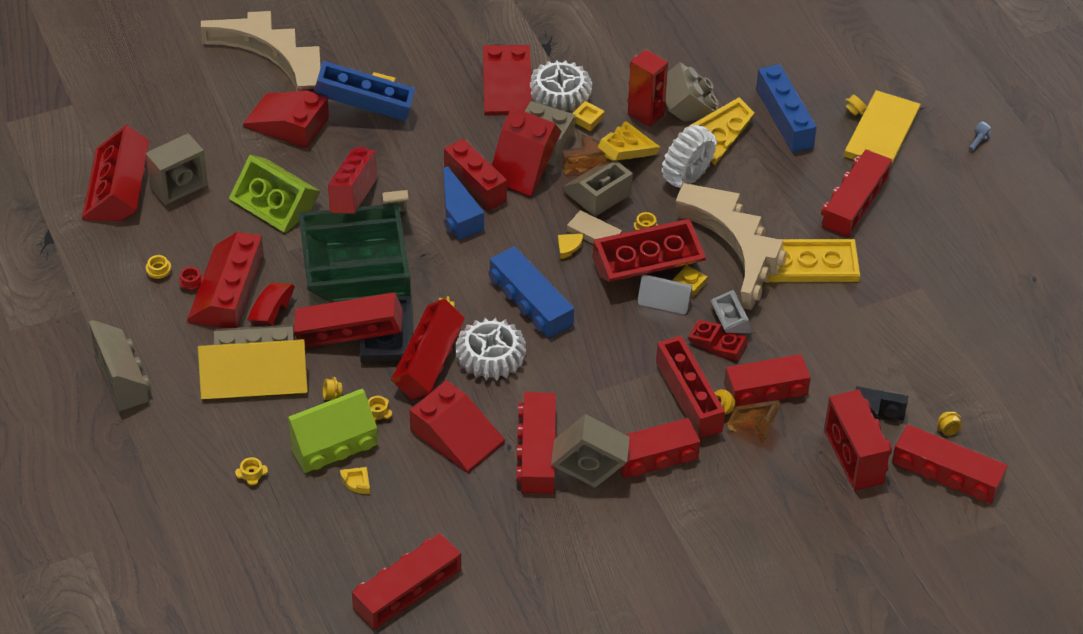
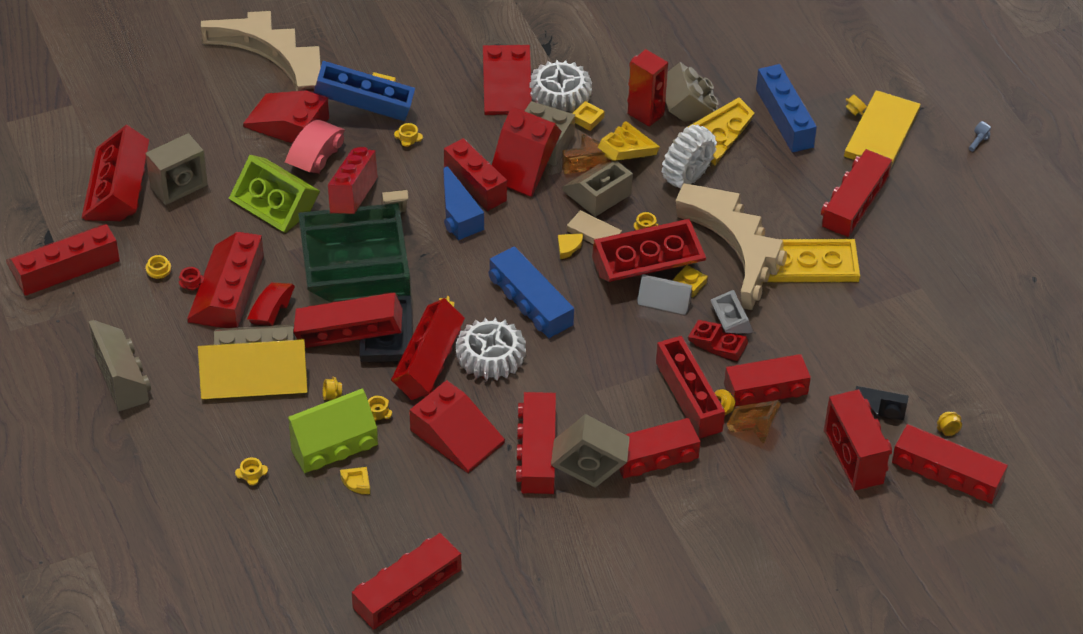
none -> red slope [6,224,120,296]
none -> coral brick [285,120,345,174]
none -> yellow plate [394,123,423,147]

